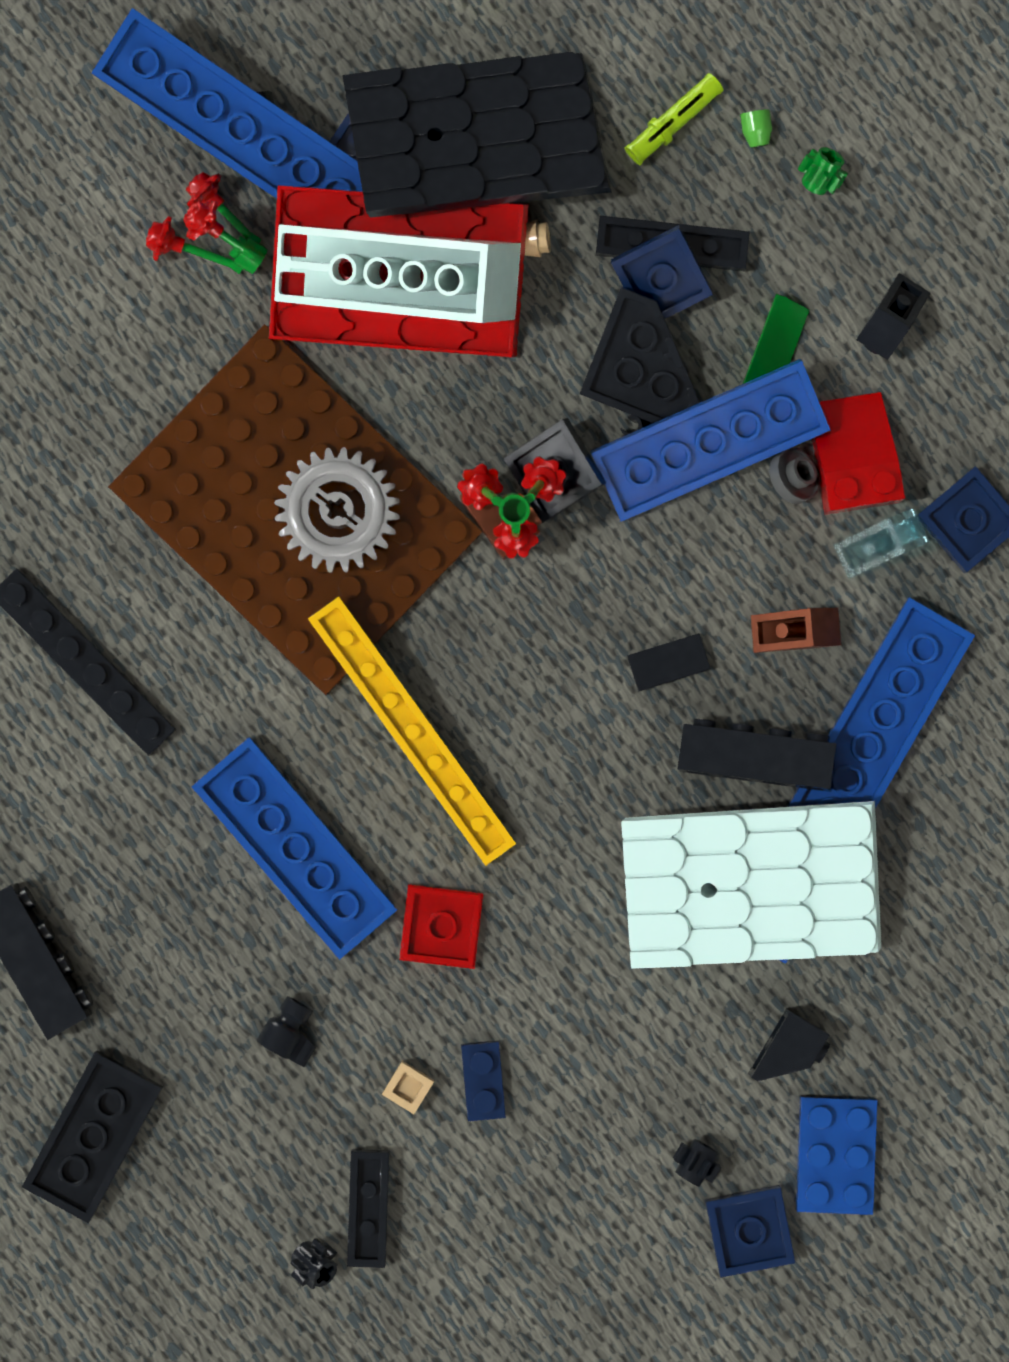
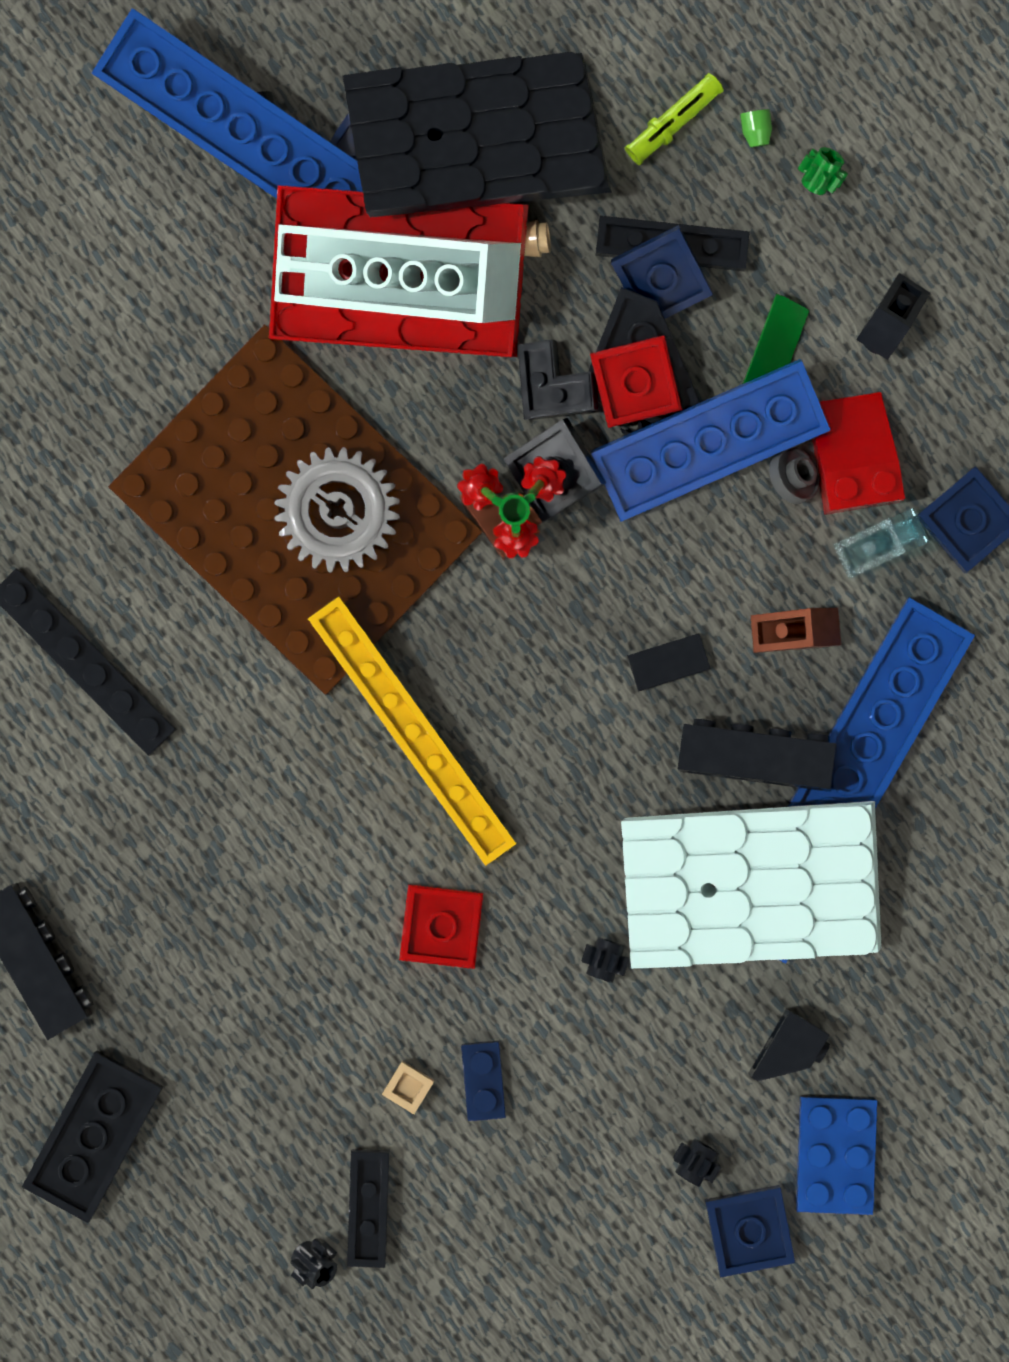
red plant [146,172,268,274] -> none
blue plate [191,737,398,960] -> none
black piece [257,996,316,1067] -> none
none -> black tile [517,339,599,420]
none -> black gear [581,937,630,983]
none -> red tile [590,335,682,428]

